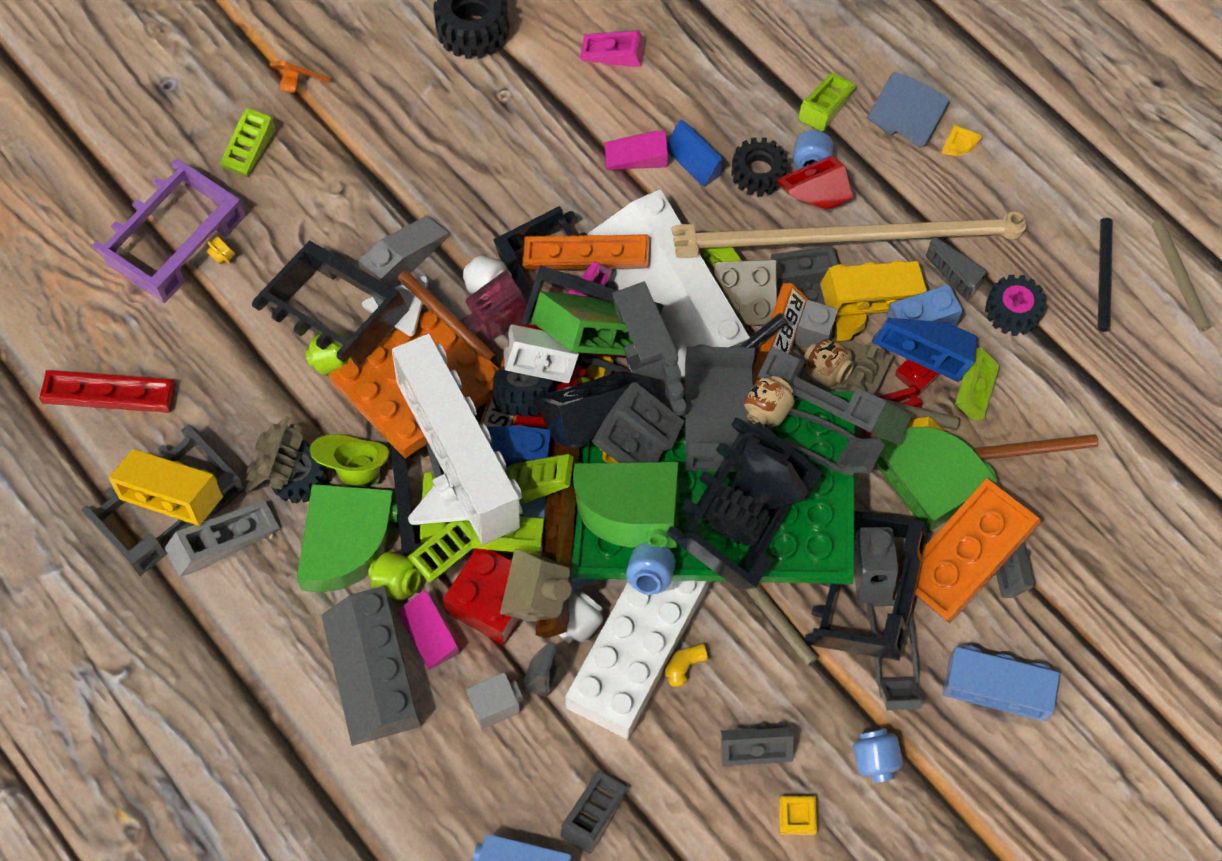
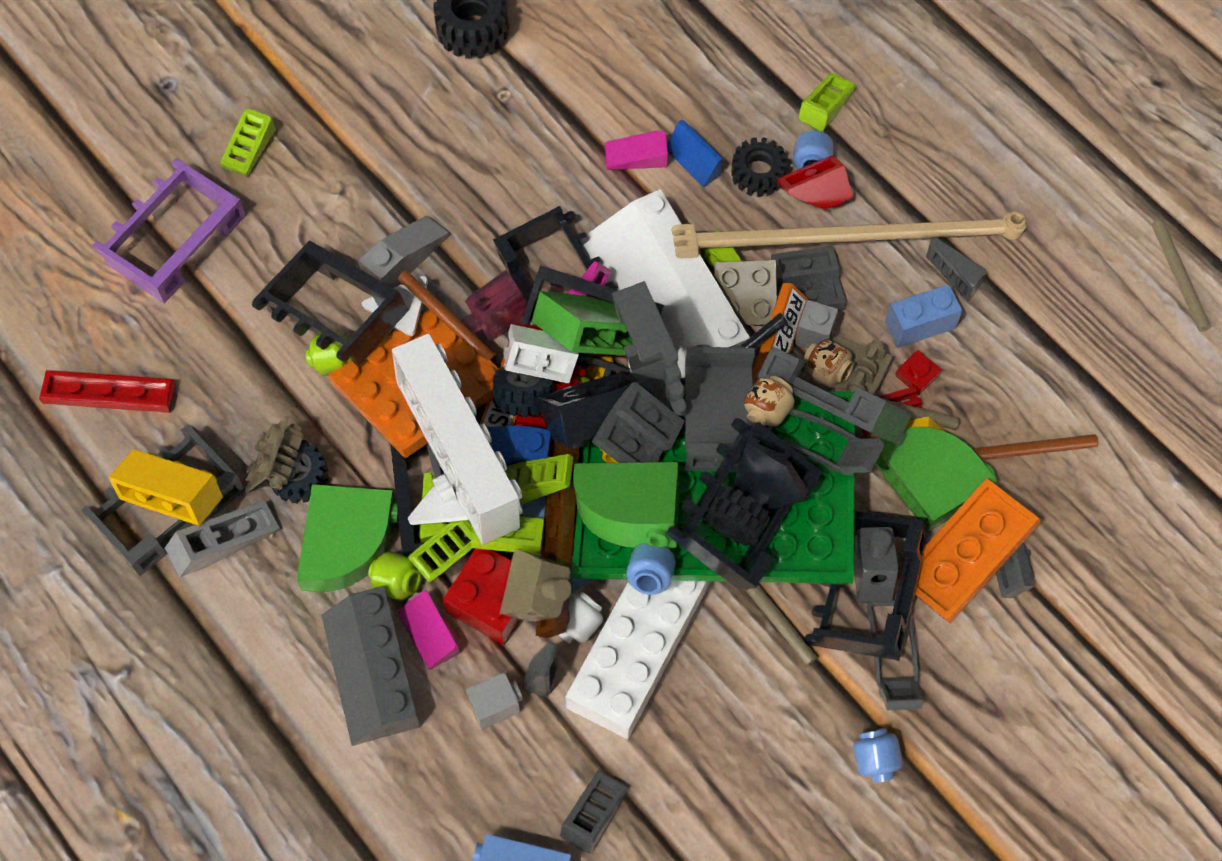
yellow plate [207,236,236,264] -> none
orange piece [269,61,331,93] -> none
lime piece [309,434,389,486] -> none
white head [463,255,512,300] -> none
orange tile [523,234,650,270] -> none
dark pink slope [580,31,645,67] -> none
yellow arm [665,644,708,687] -> none
dark grey plate [721,722,794,766] -> none
yellow tile [778,796,817,835] -> none
yellow brick [820,260,927,316] -> none
yellow tile [834,314,867,341] -> none
sand blue slope [867,72,950,148] -> none
blue slope [872,317,977,382] -> none
yellow tile [942,125,982,156] -> none
medium blue brick [942,645,1060,722] -> none
lime plate [955,348,1000,421] -> none
black wheel [985,274,1047,336] -> none
black piece [1098,218,1113,332] -> none

